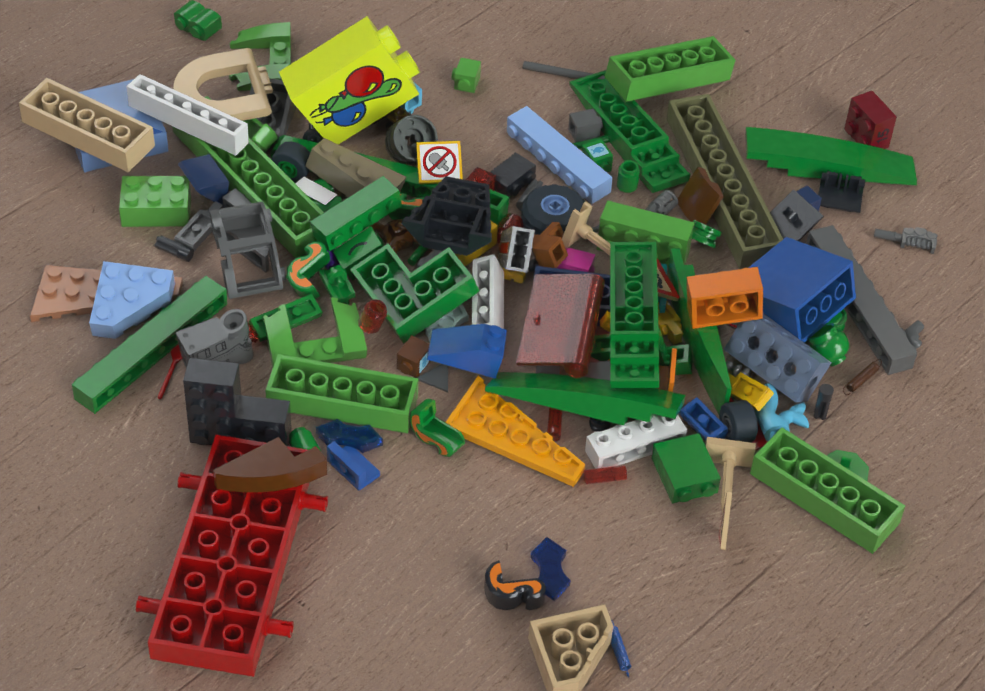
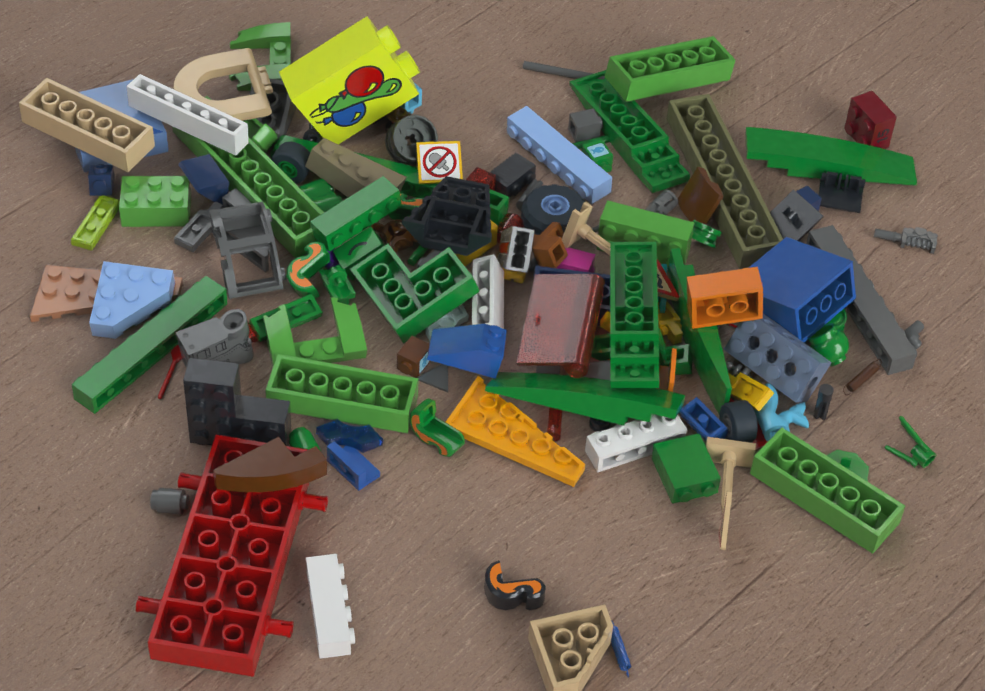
black piece [154,235,194,262] -> none
green brick [174,0,222,41] -> none
white sticker [295,177,337,205] -> none
clear red brick [358,299,387,334] -> none
bright green brick [451,58,481,93] -> none
clear blue tile [531,537,571,601] -> none
clear red piece [583,465,627,484] -> none
green brick [616,160,640,193] -> none
none -> lime tile [71,196,120,251]
none -> dark blue brick [88,164,115,196]
none -> dark grey brick [150,488,189,514]
none -> white brick [306,554,355,659]
none -> green plant [884,416,936,468]

